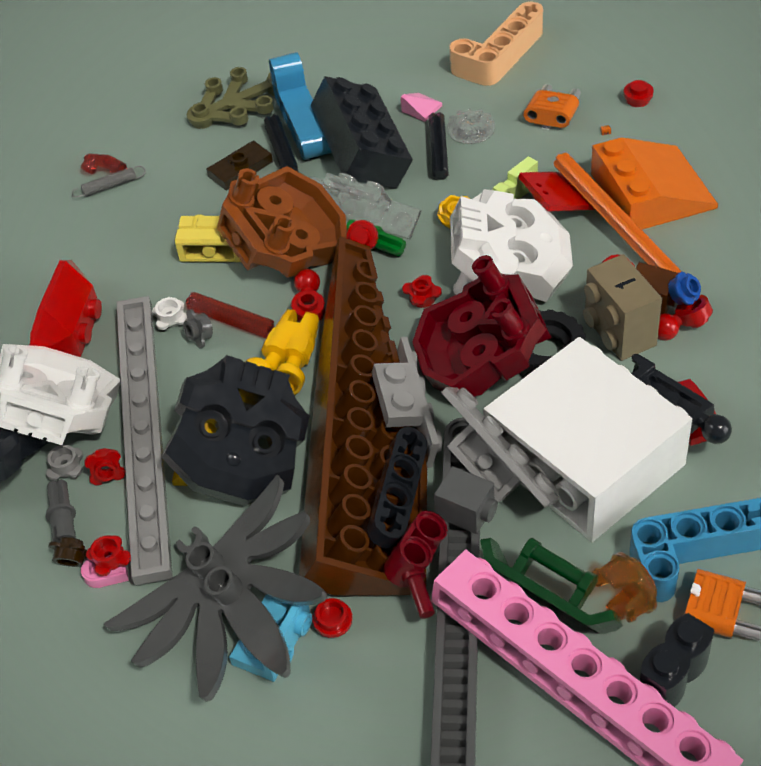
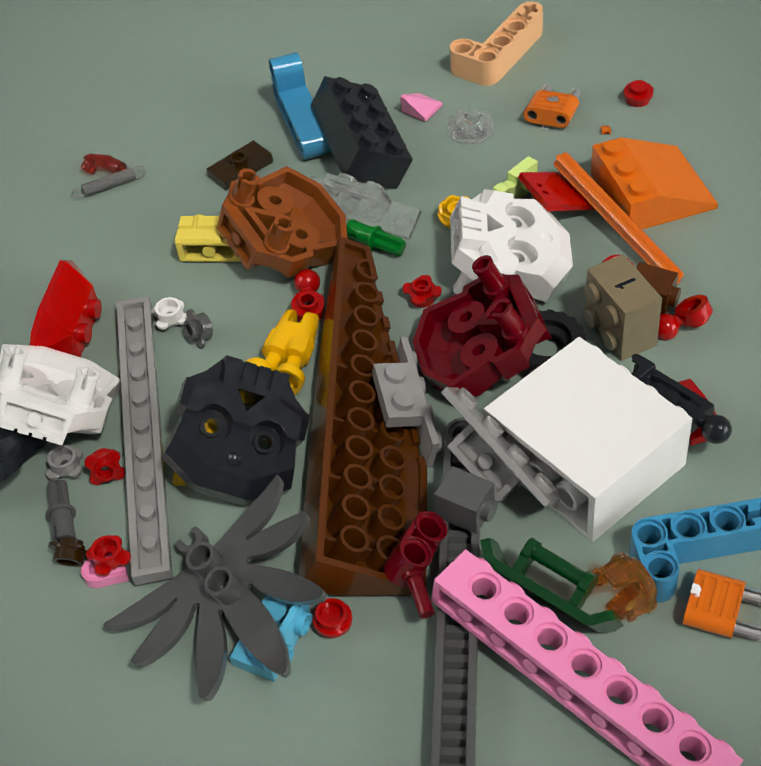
clear red axle [186,292,275,338] -> none
olive plant [187,67,275,129] -> none
black axle [264,114,299,172] -> none
red plate [346,220,378,250] -> none
black beam [367,427,427,548] -> none
black axle [429,112,449,180] -> none
black brick [639,613,714,707] -> none
blue plate [669,272,701,305] -> none

